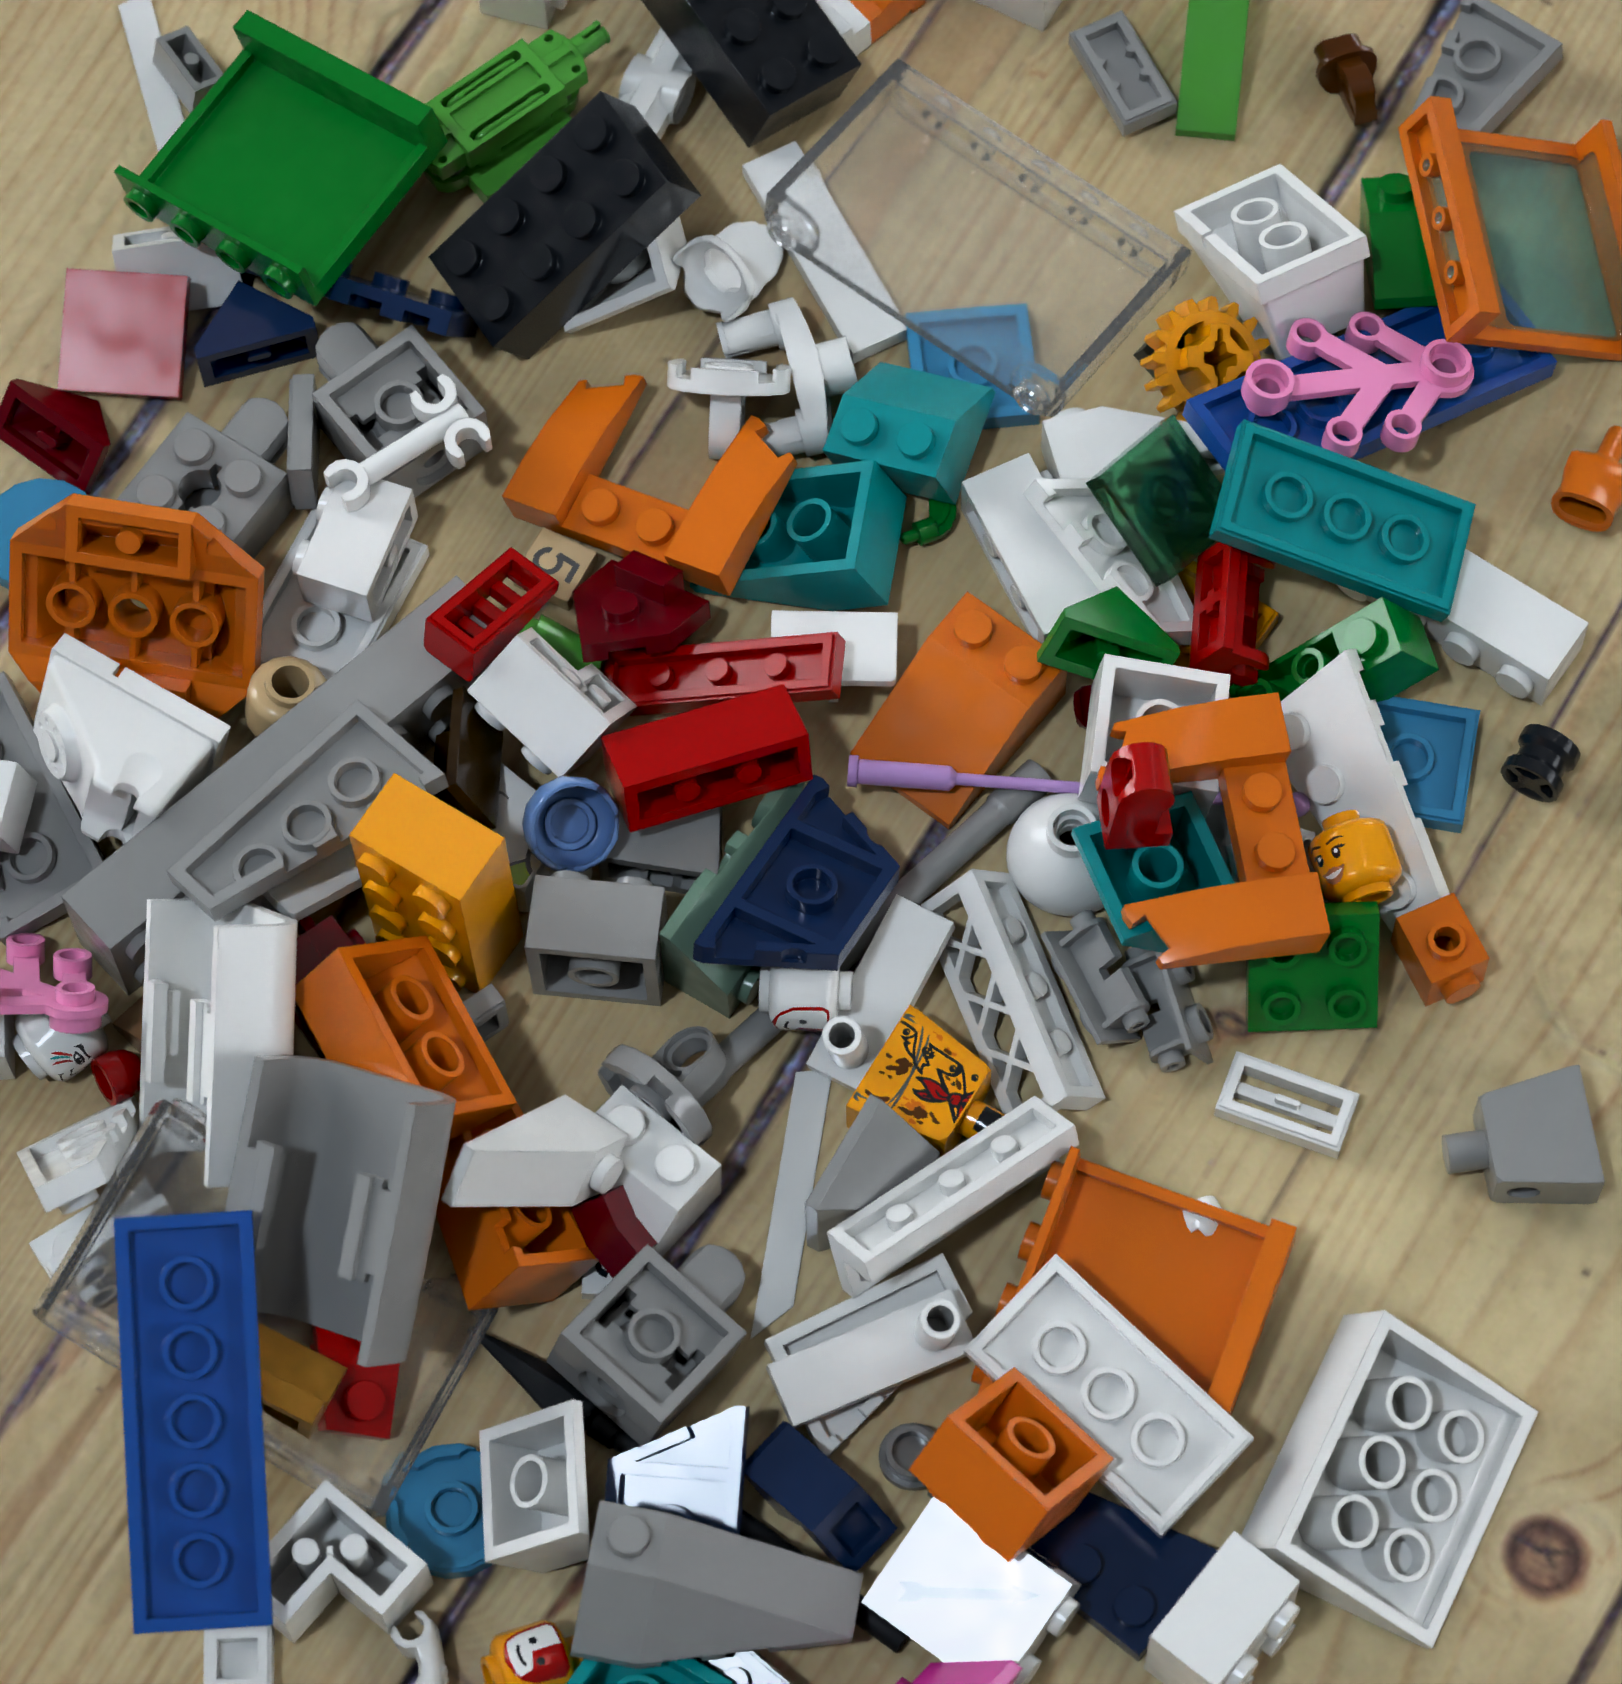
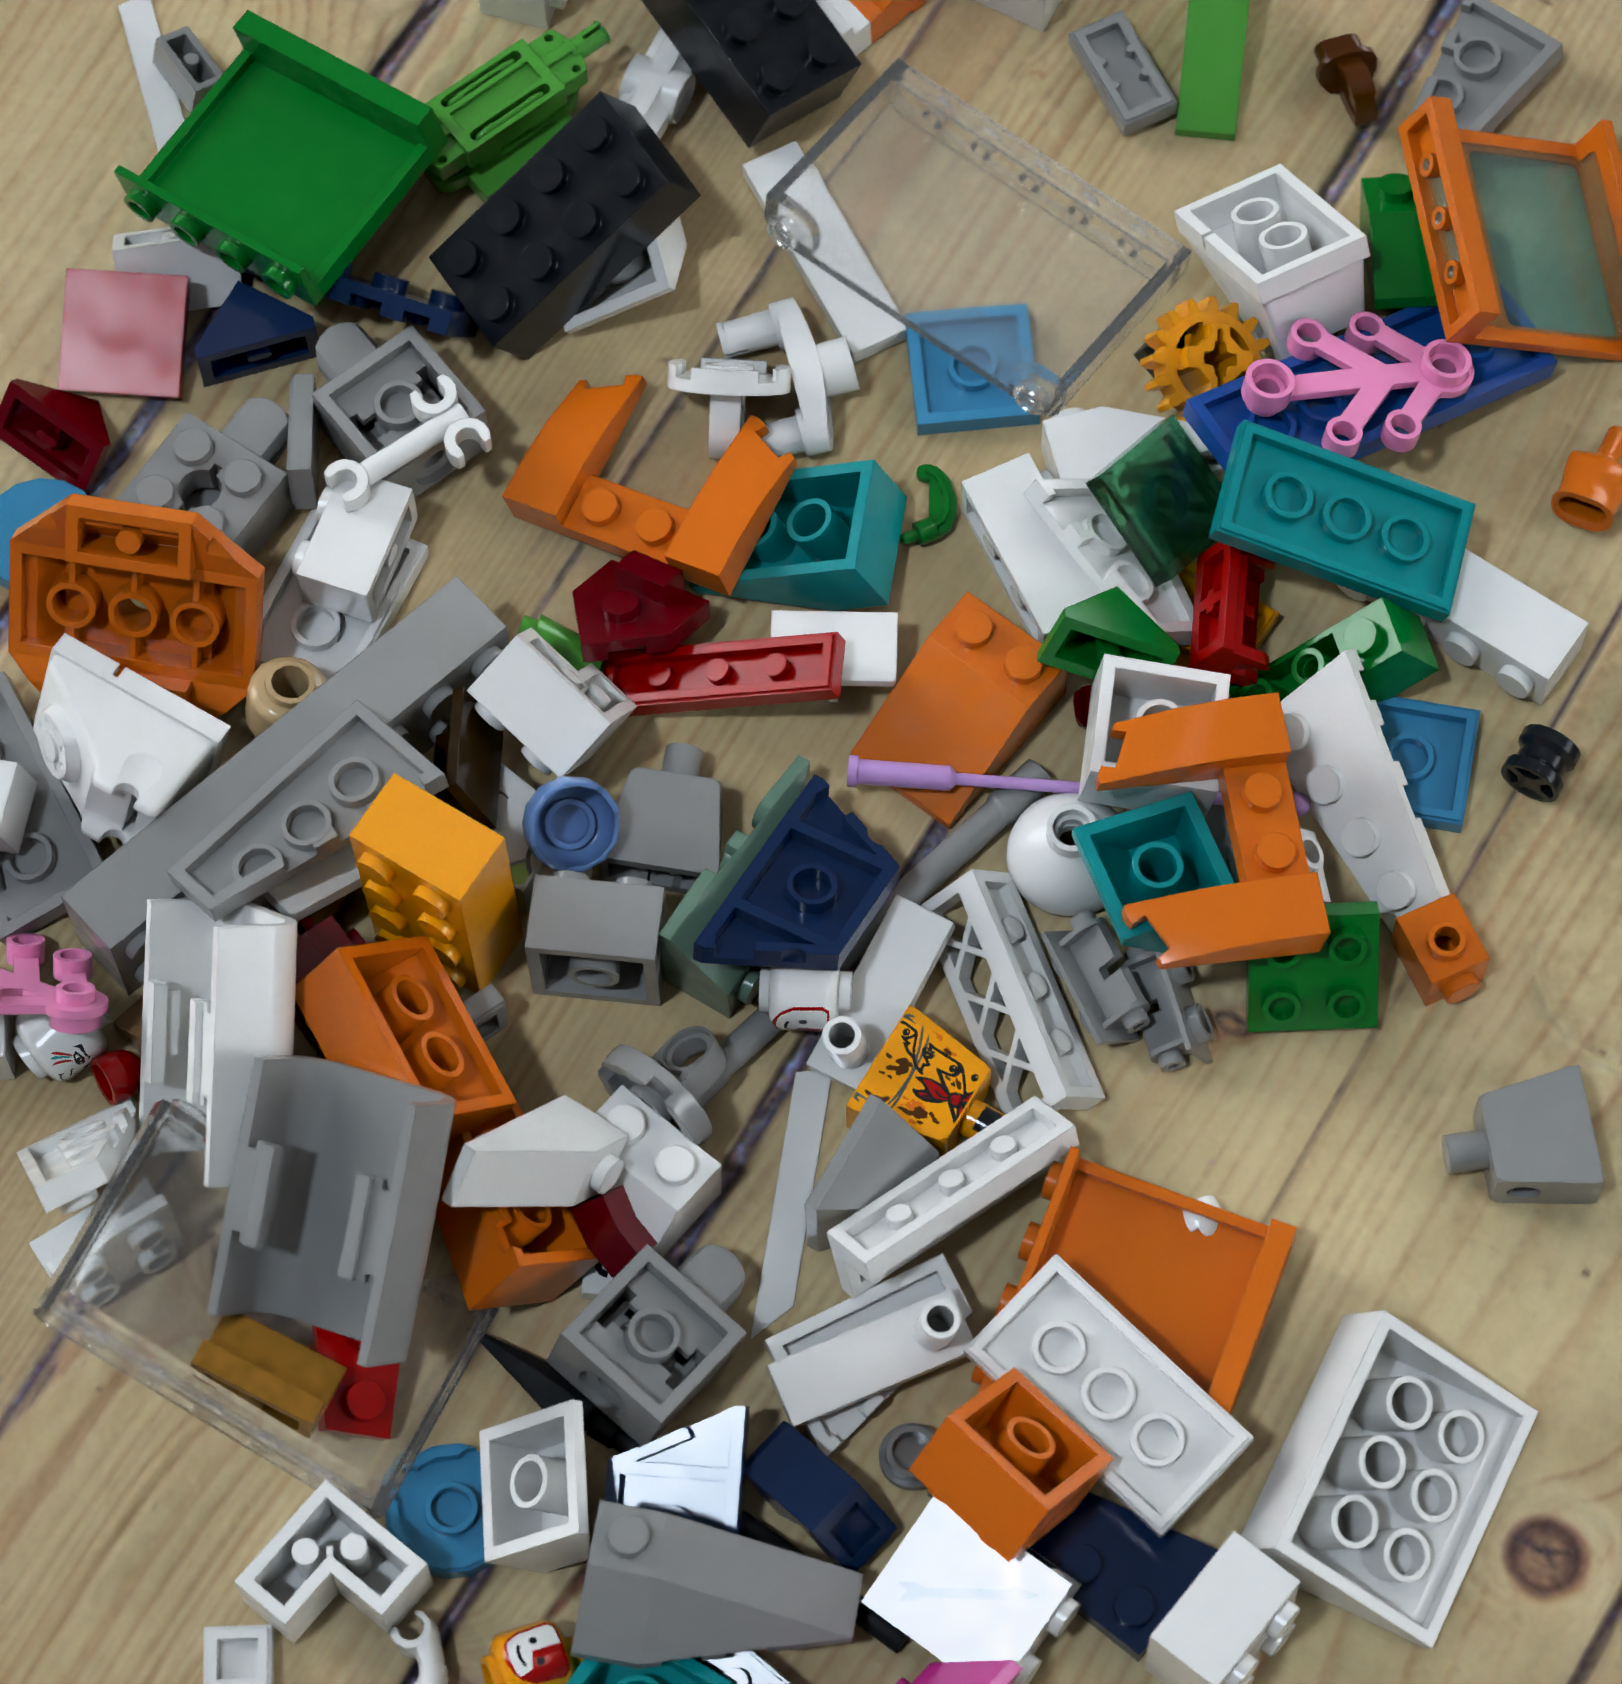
blue plate [114,1210,274,1634] -> none
red slope [424,547,559,682] -> none
tan tile [514,526,598,611] -> none
red brick [601,684,813,833] -> none
white piece [673,221,783,322] -> none
teal slope [822,362,996,505] -> none
red leg [1097,742,1175,850] -> none
white tile [1214,1051,1360,1159] -> none
light orange head [1308,810,1402,904] -> none

